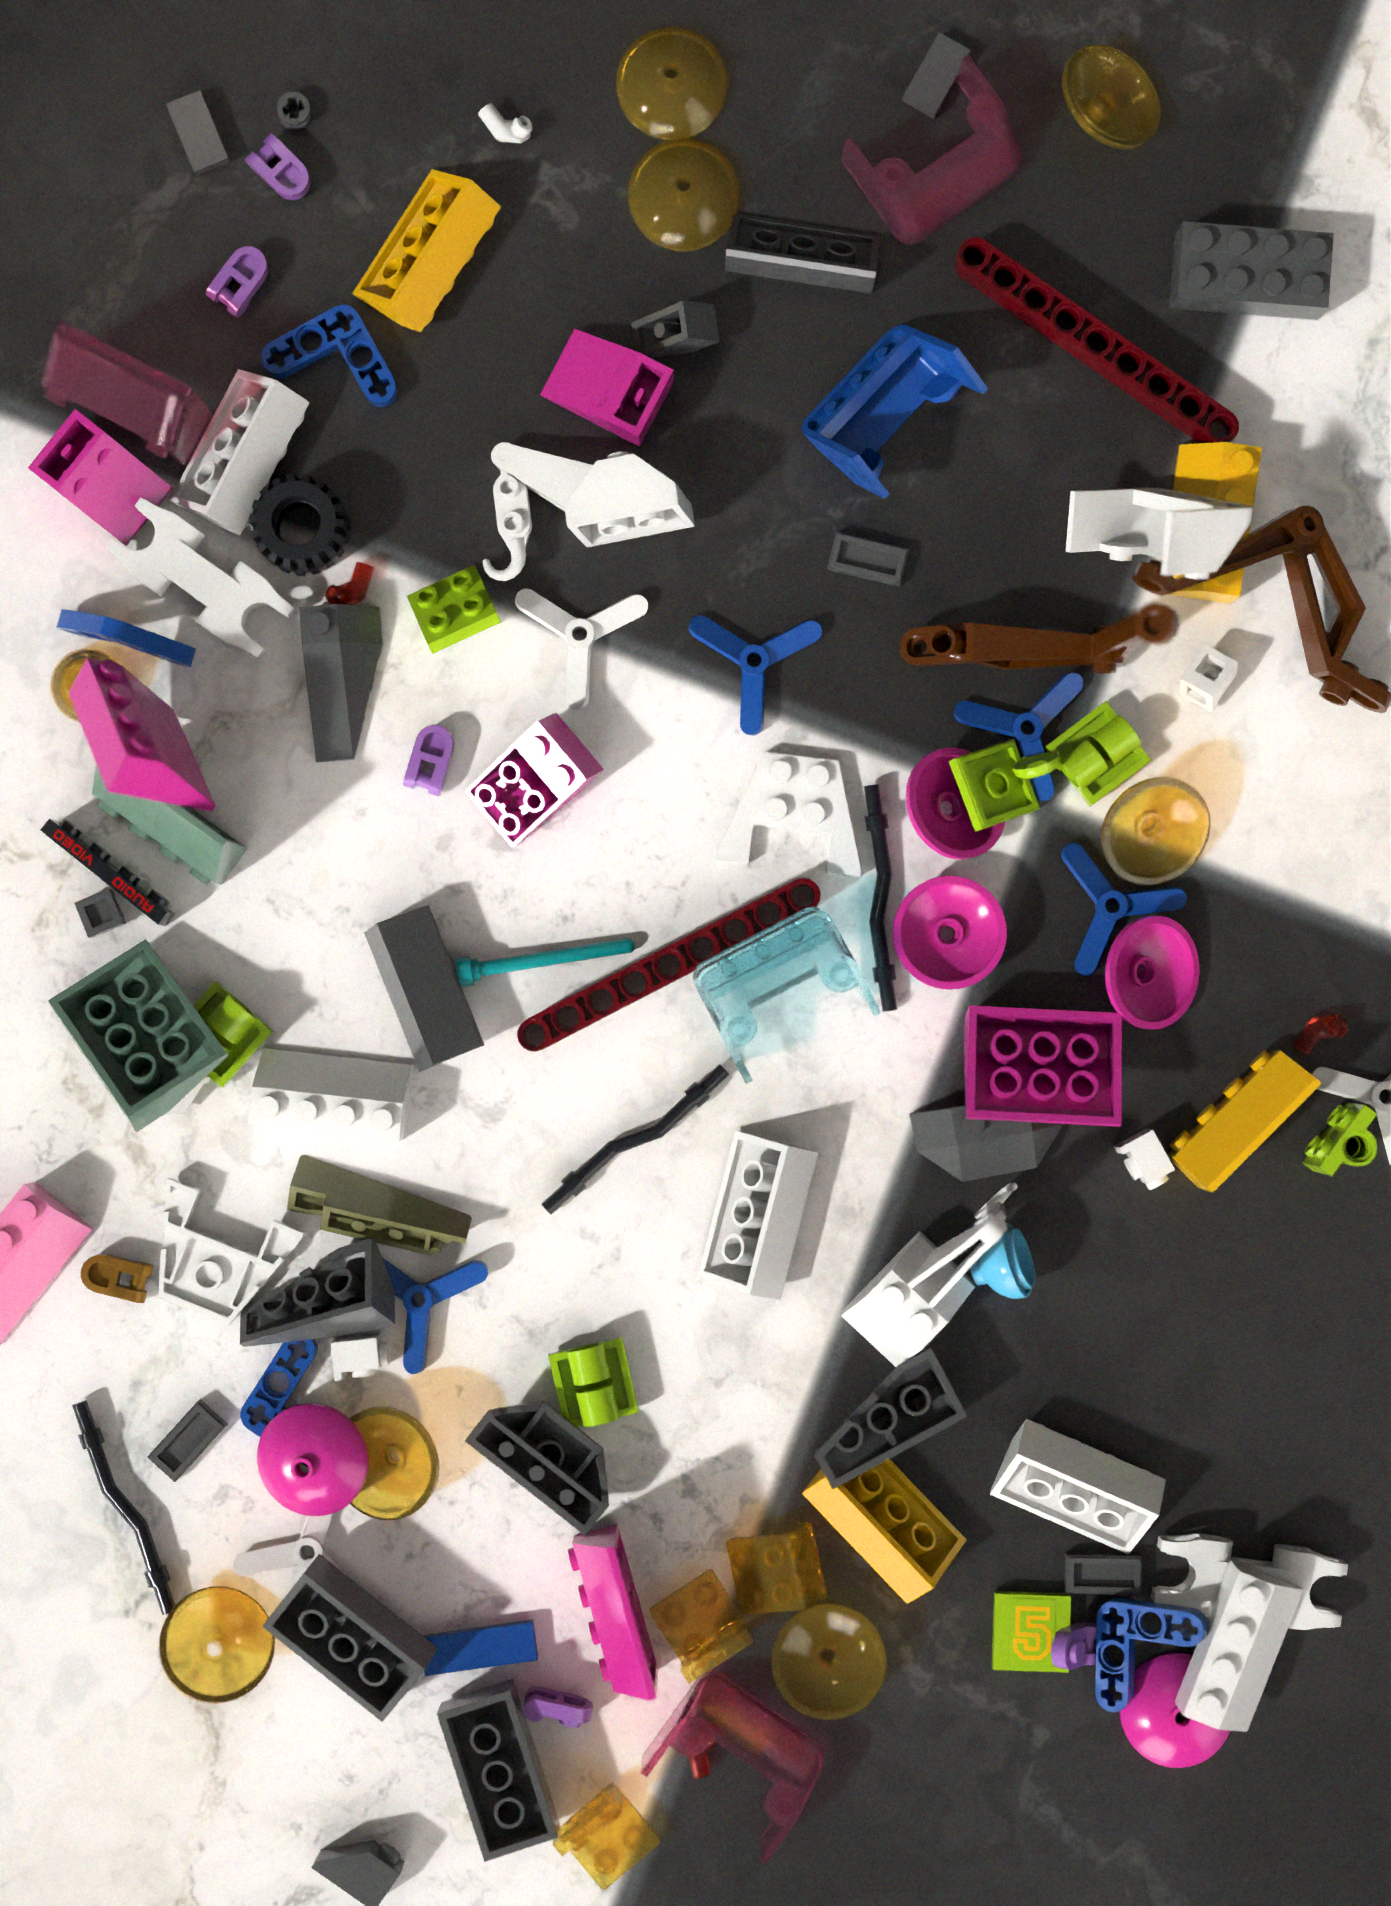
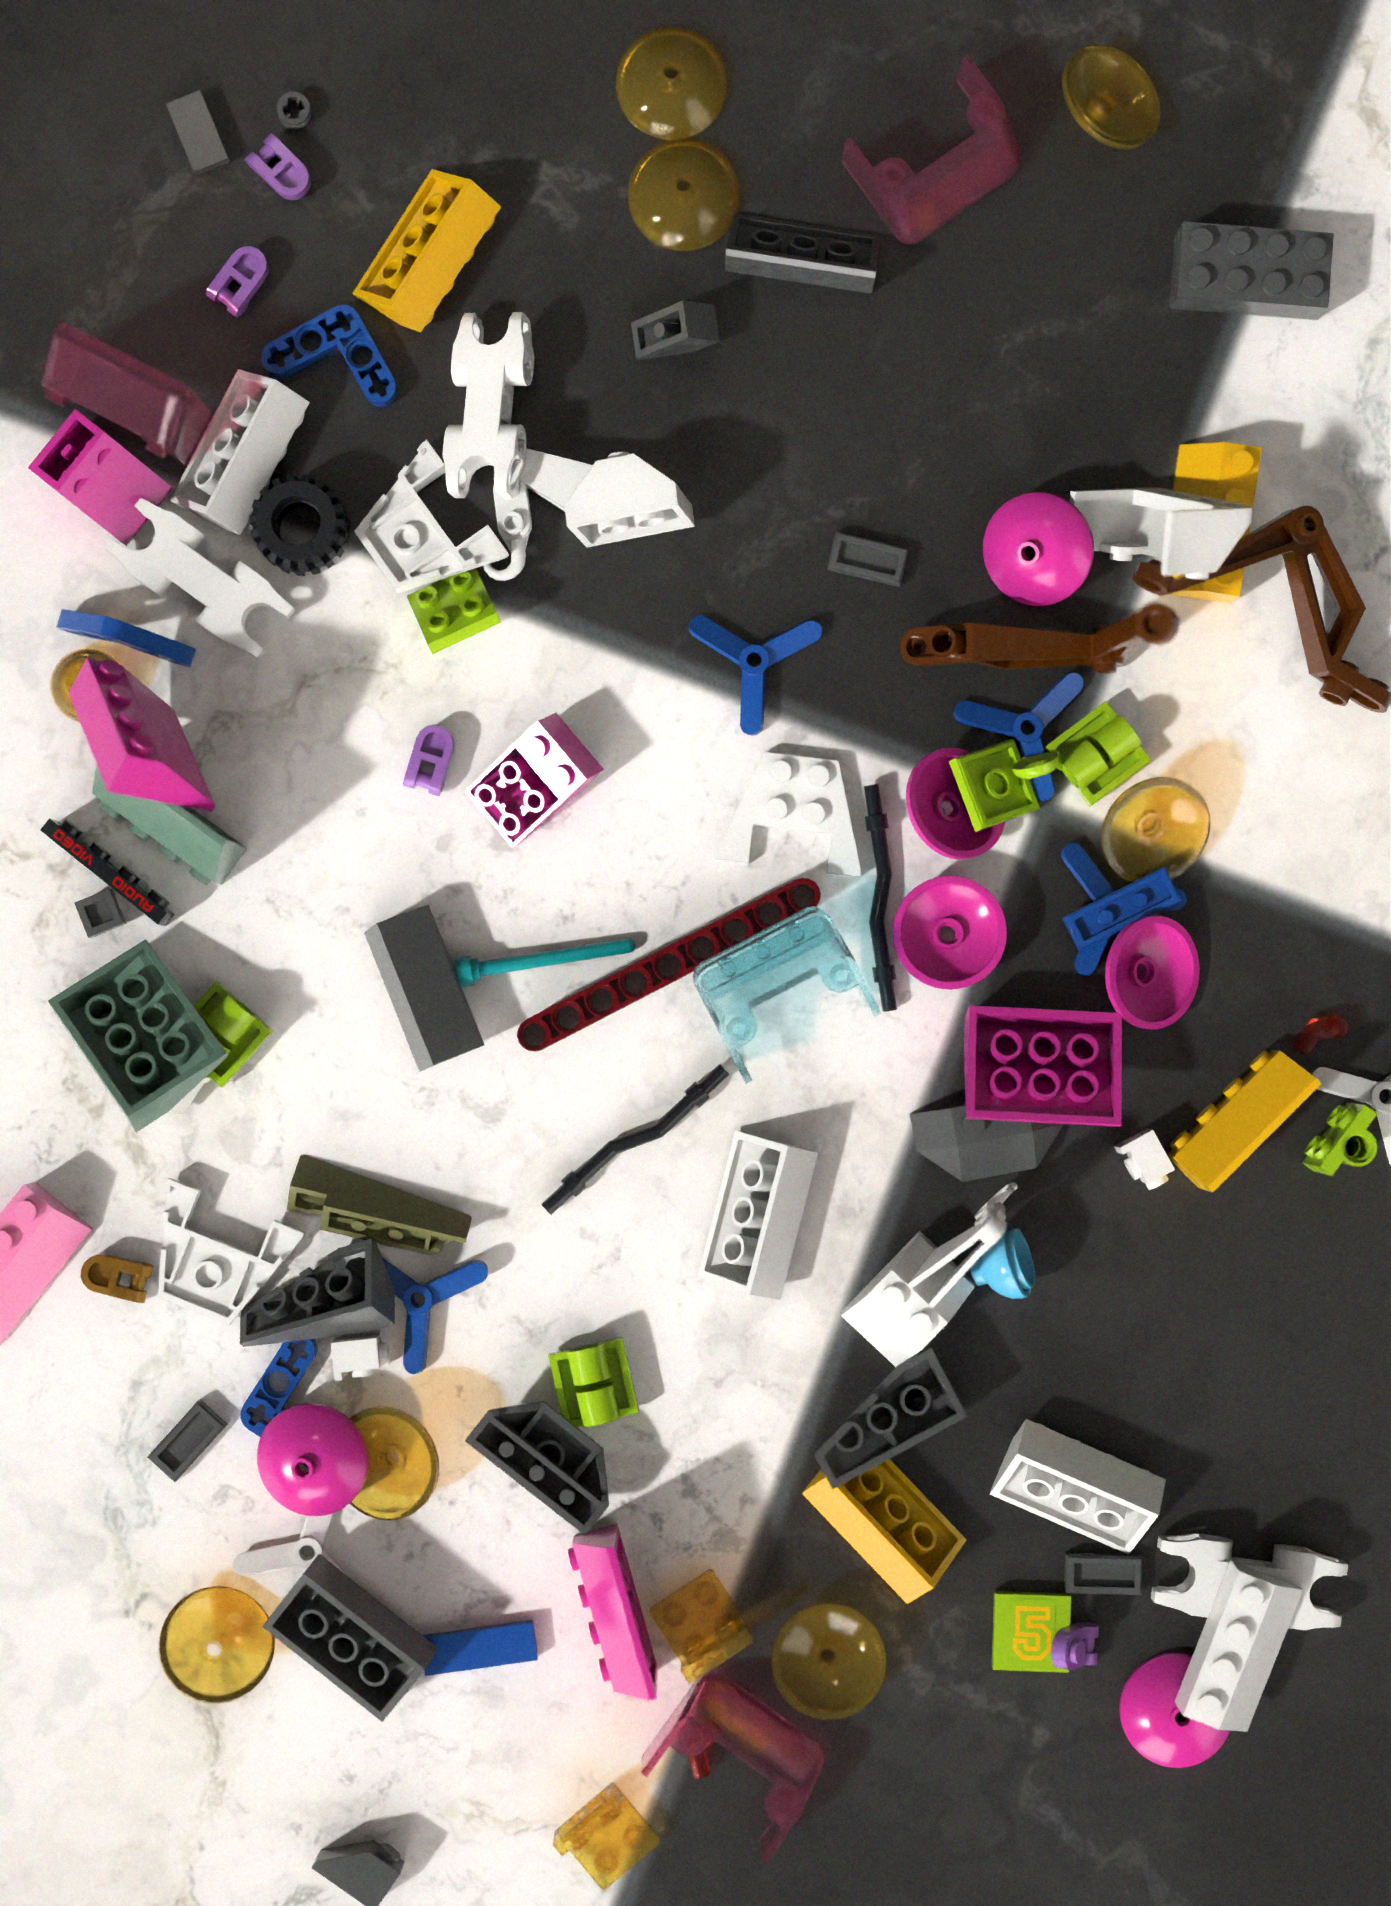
black bar [72,1400,177,1615] -> none
white slope [247,1048,413,1141] -> none
dark grey wedge [299,604,383,763] -> none
clear red arm [325,562,374,605] -> none
dark grey brick [437,1679,560,1862] -> none
white arm [478,103,533,143] -> none
white piece [515,589,648,710] -> none
medium lavender plate [523,1687,593,1728] -> none
dark pink slope [540,329,674,447] -> none
clear yellow bracket [726,1522,827,1615] -> none
blue windscreen [801,325,988,499] -> none
dark grey tile [902,32,971,119] -> none
dark red beam [955,237,1239,443] -> none
blue beam [1095,1598,1210,1712] -> none
white brick [1180,644,1237,712] -> none
none -> white wing [354,440,509,593]
none -> white piece [442,312,535,498]
none -> dark pink dish [983,492,1094,606]
none -> blue tile [1062,866,1182,951]

